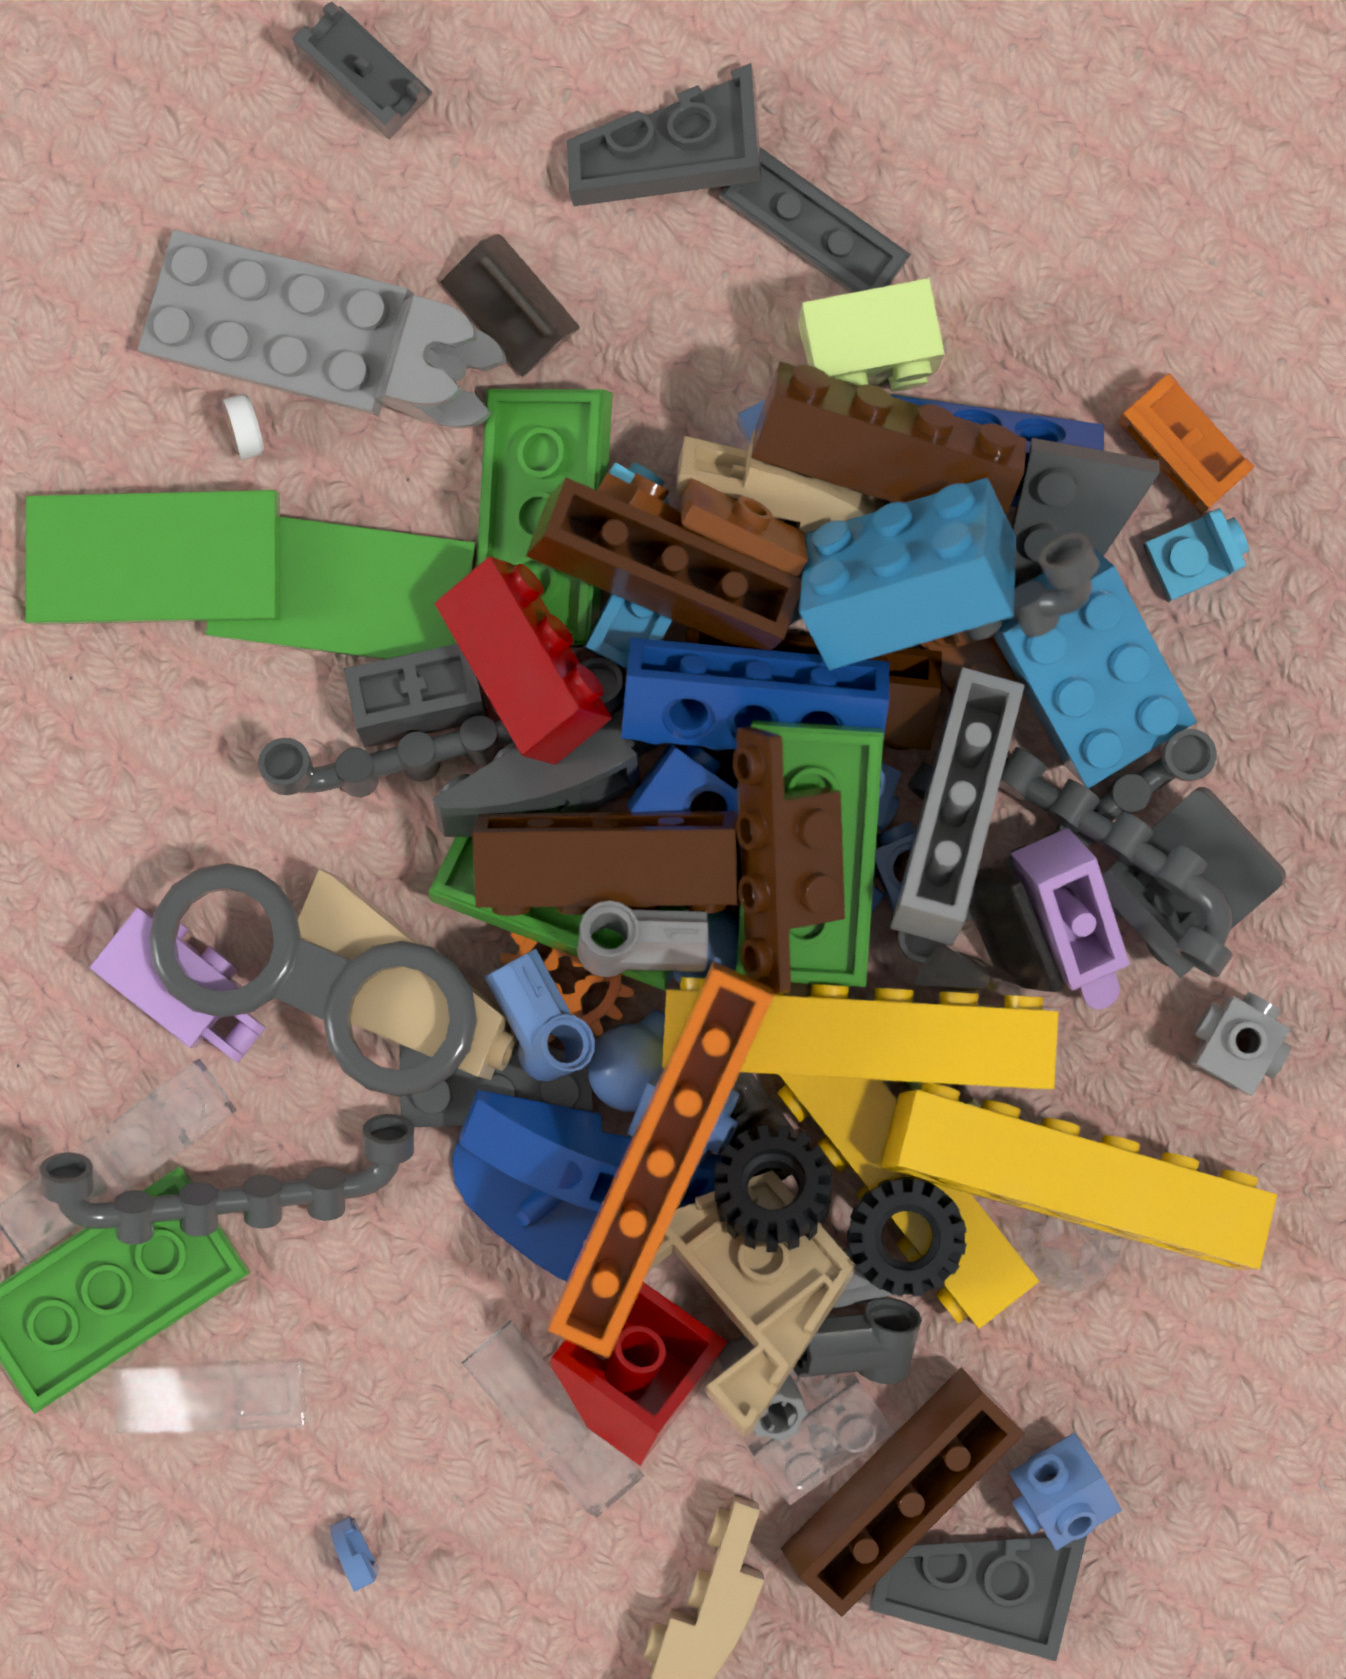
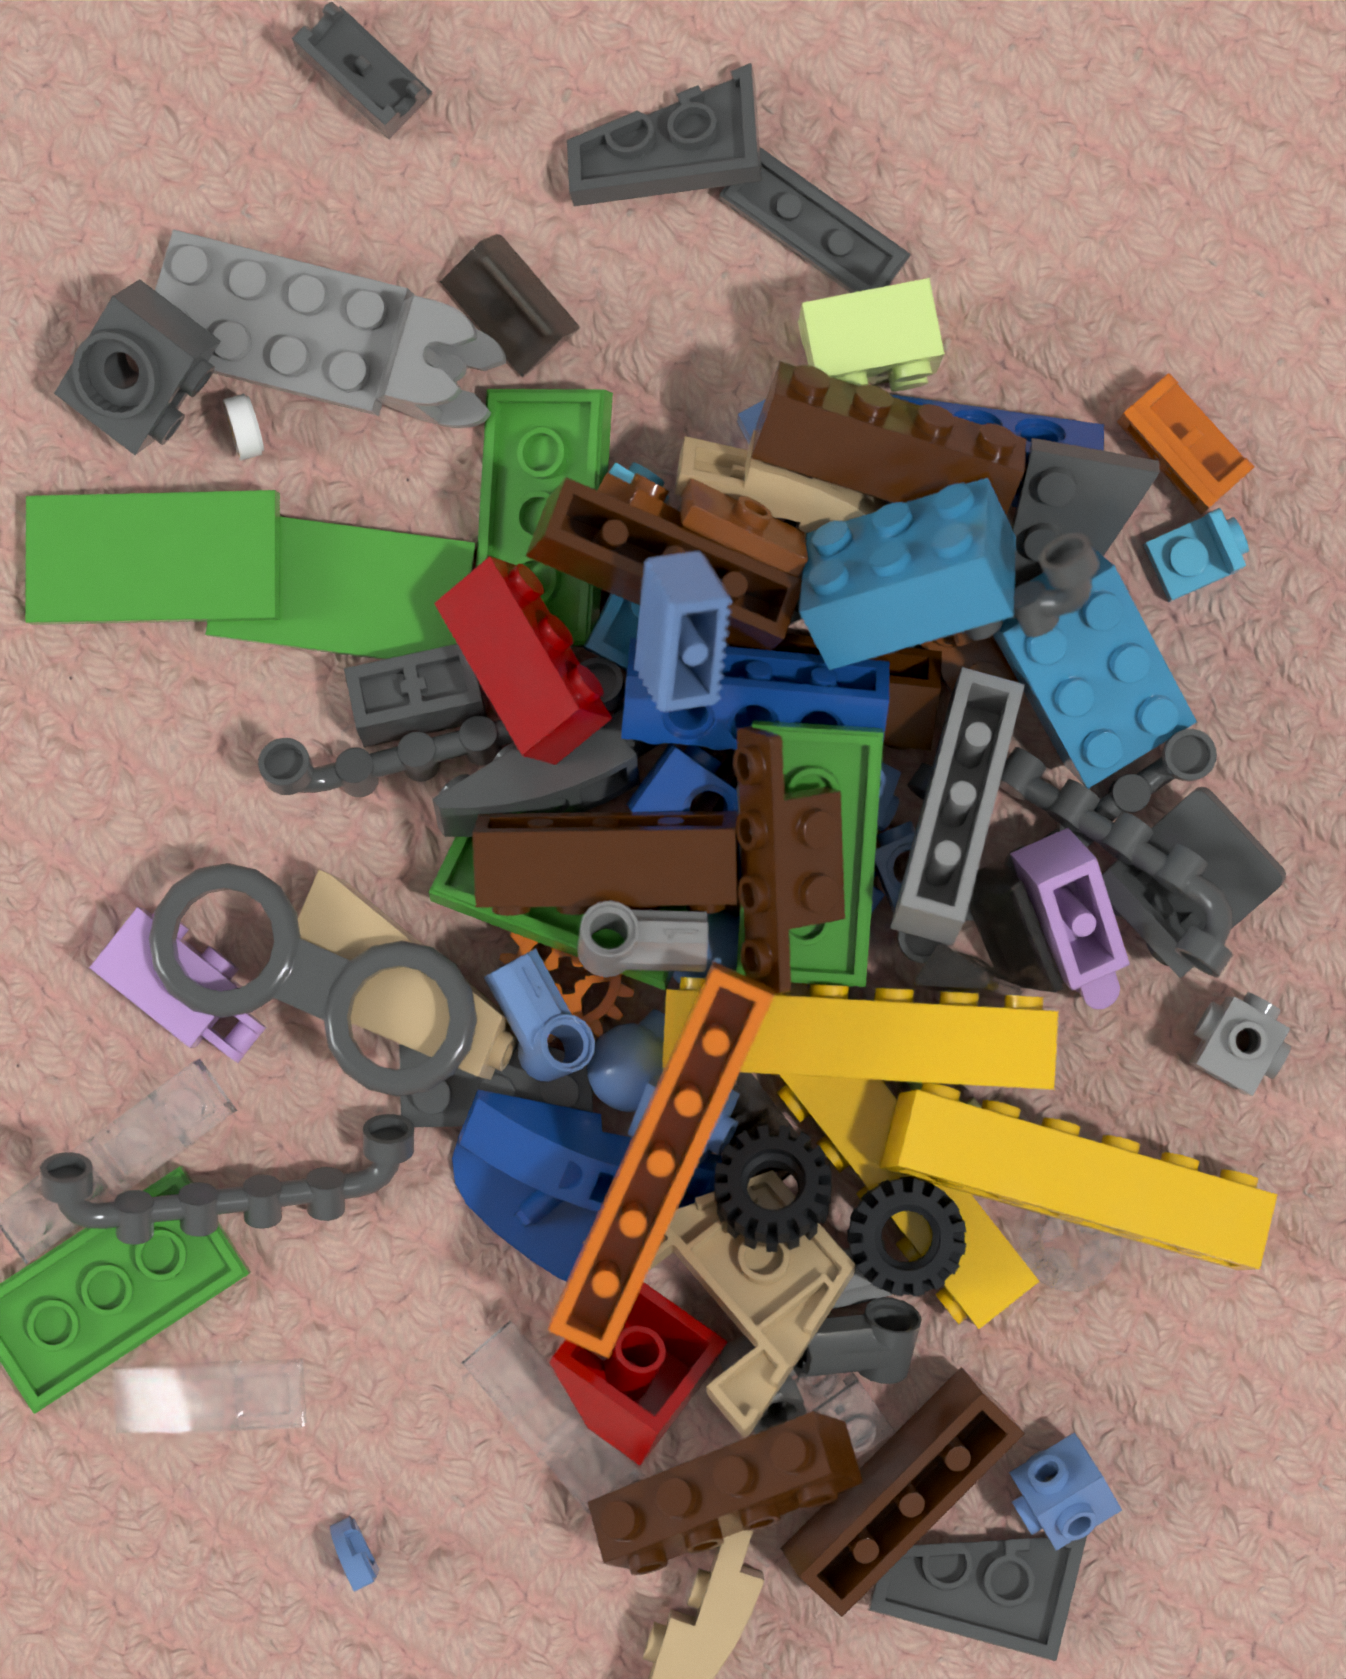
none -> dark grey brick [54,279,221,455]
none -> reddish brown brick [587,1411,863,1575]
none -> medium blue brick [634,551,733,712]

